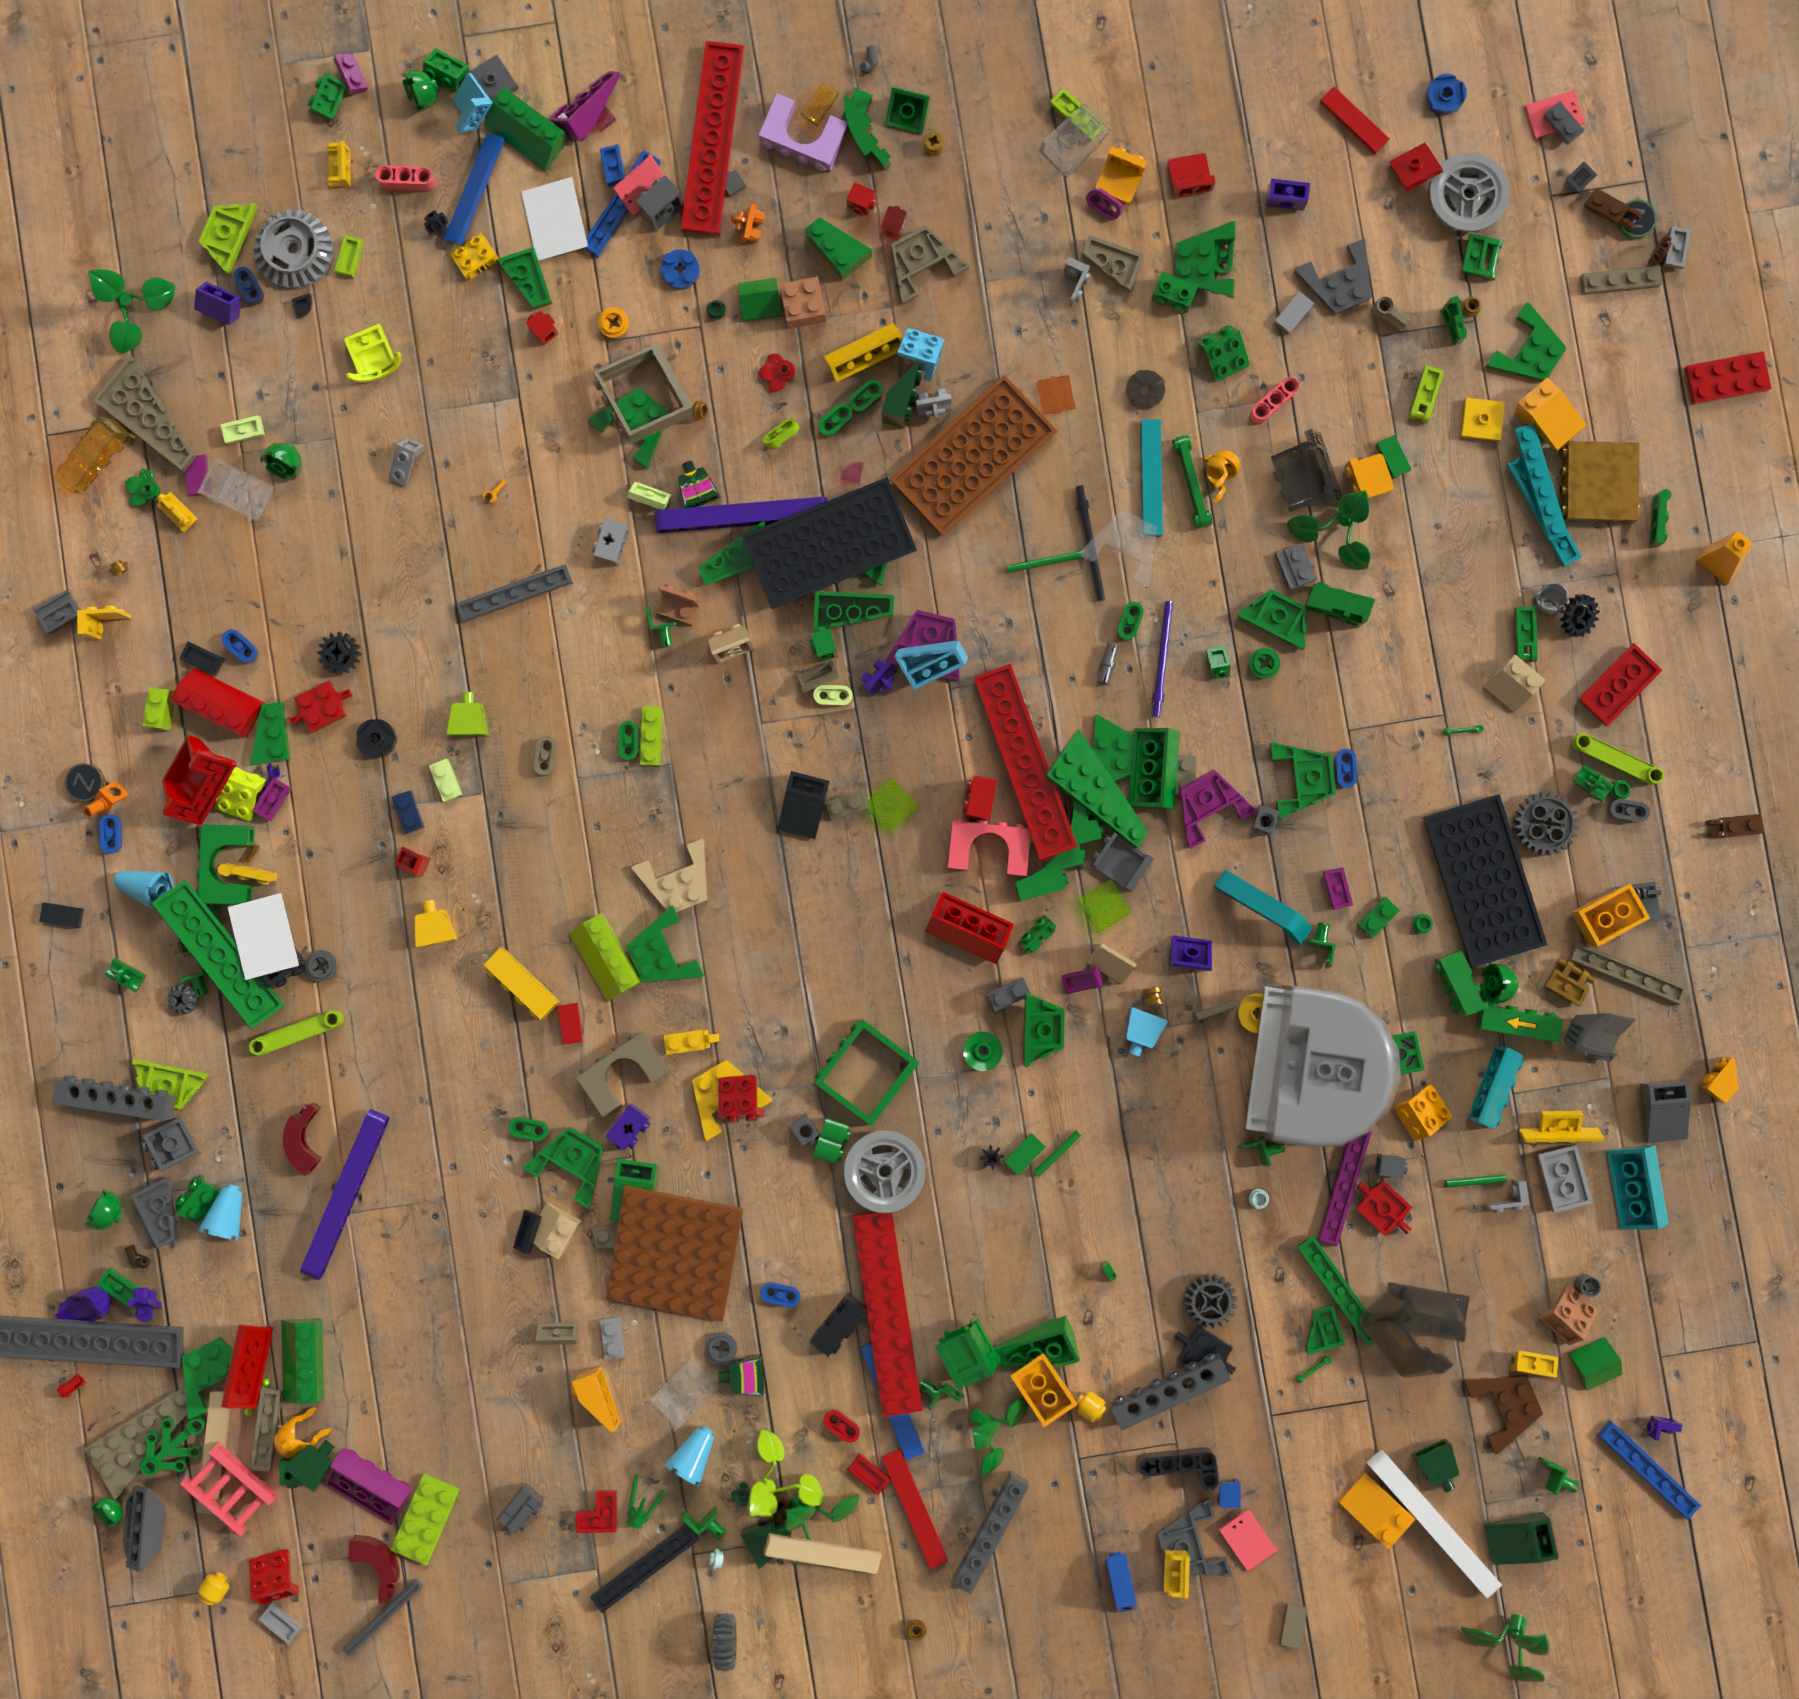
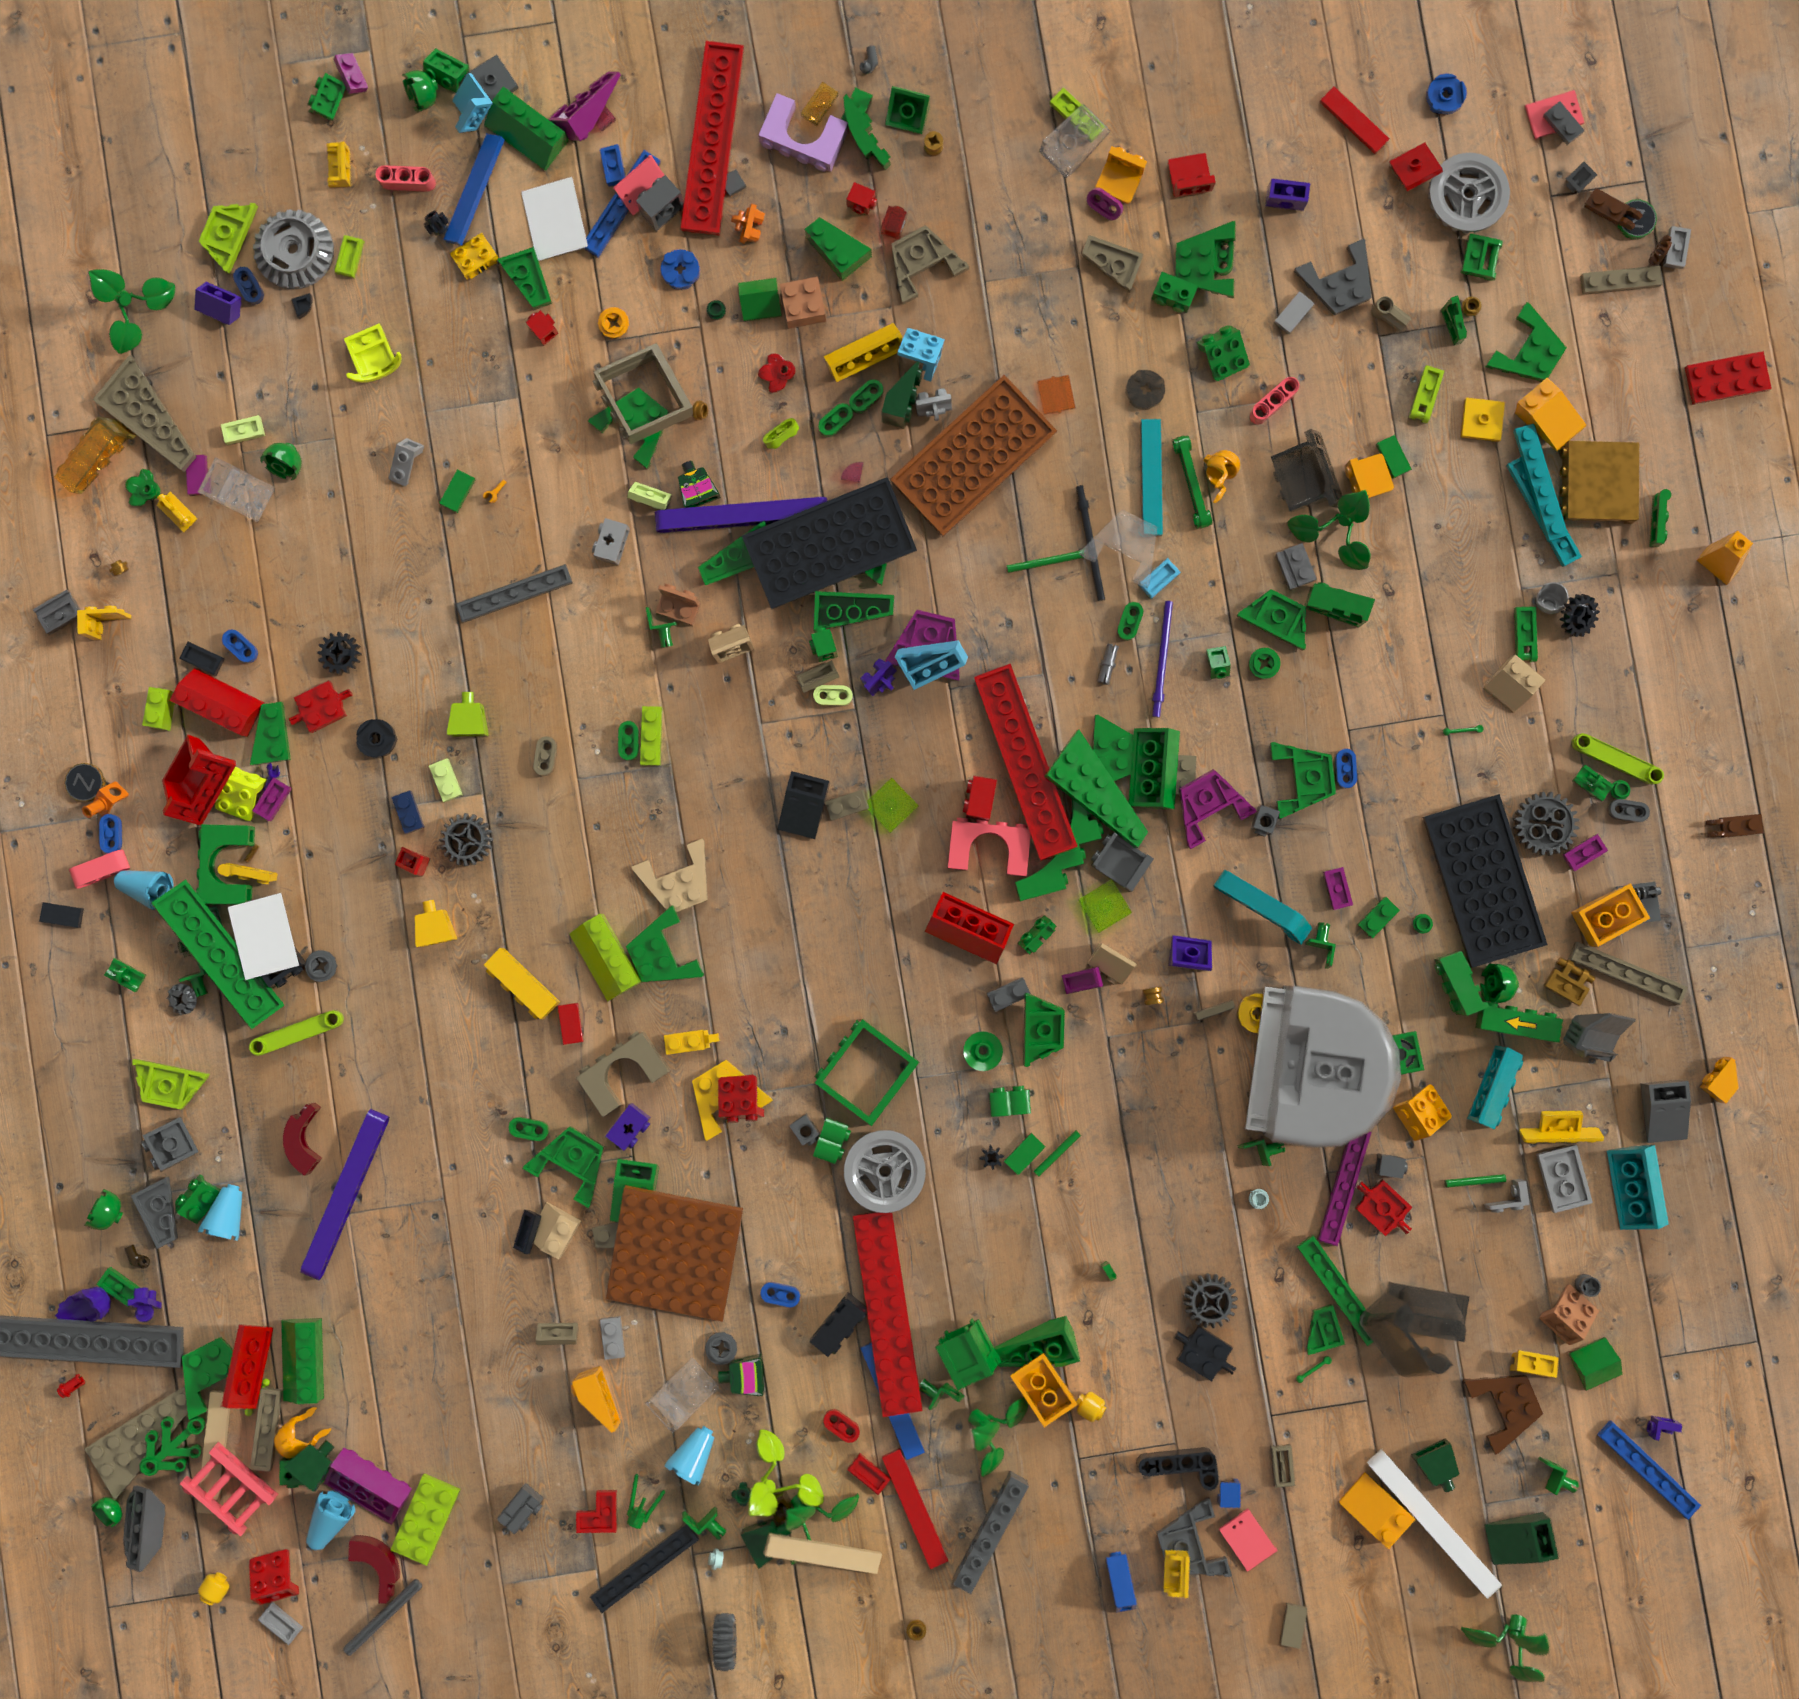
dark grey brick [52,1075,176,1121] -> none
light grey bracket [1064,257,1091,306] -> none
dark grey brick [1110,1353,1231,1431] -> none
medium azure torso [1124,1007,1168,1057] -> none
red plate [1577,643,1662,727] -> none
none -> coral beam [69,850,130,889]
none -> medium azure cone [306,1491,355,1550]
none -> green tile [439,469,476,513]
none -> dark grey gear [439,813,494,866]
none -> green brick [989,1085,1031,1117]
none -> medium azure tile [1138,558,1181,599]
none -> dark tan tile [1270,1444,1295,1488]
none -> magenta plate [1562,834,1608,872]

